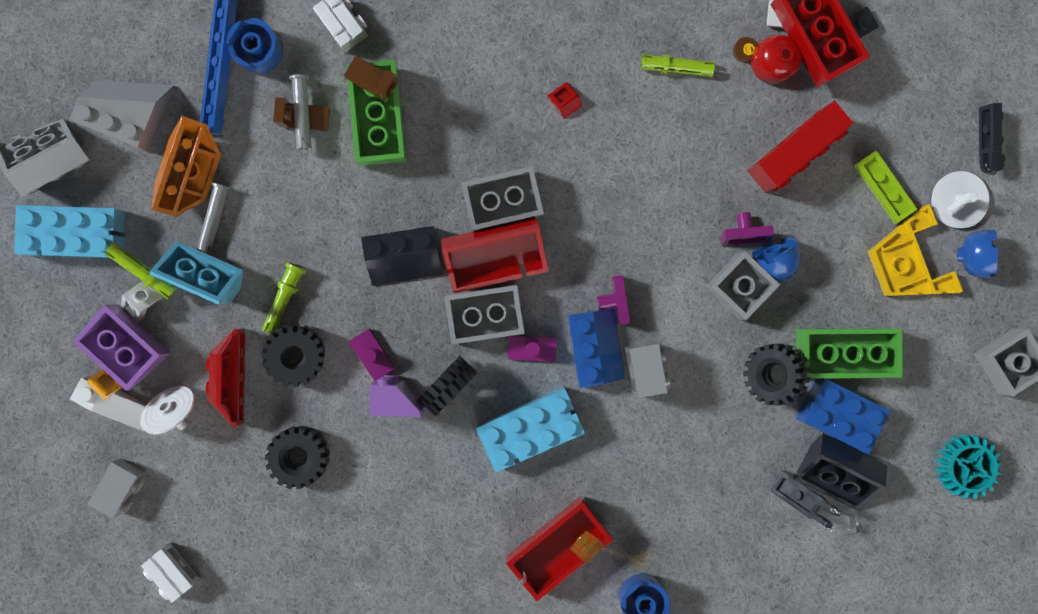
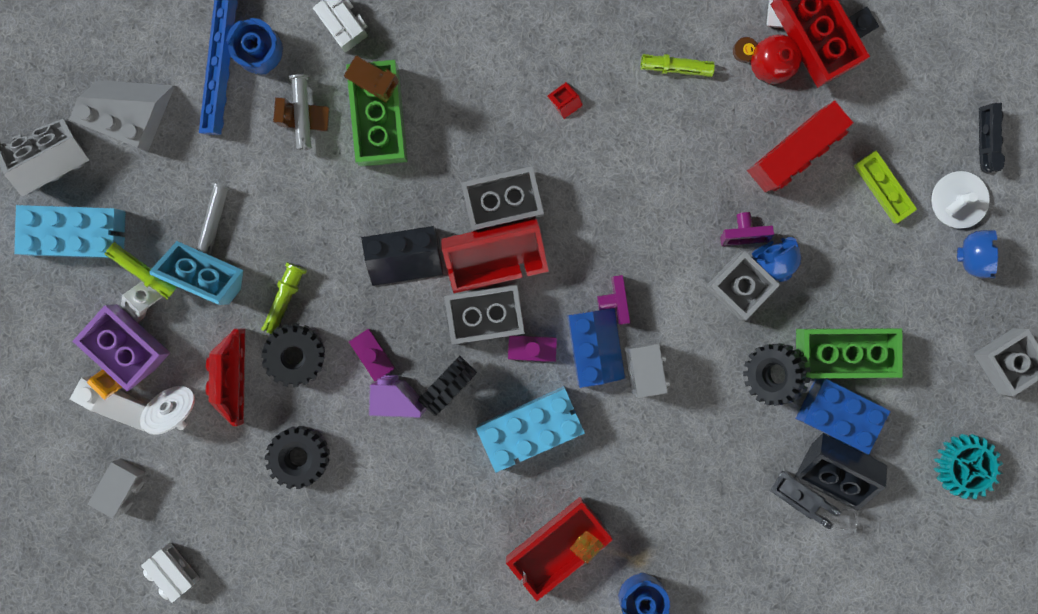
orange wedge [151,116,221,217] -> none
yellow wing [867,204,963,296] -> none

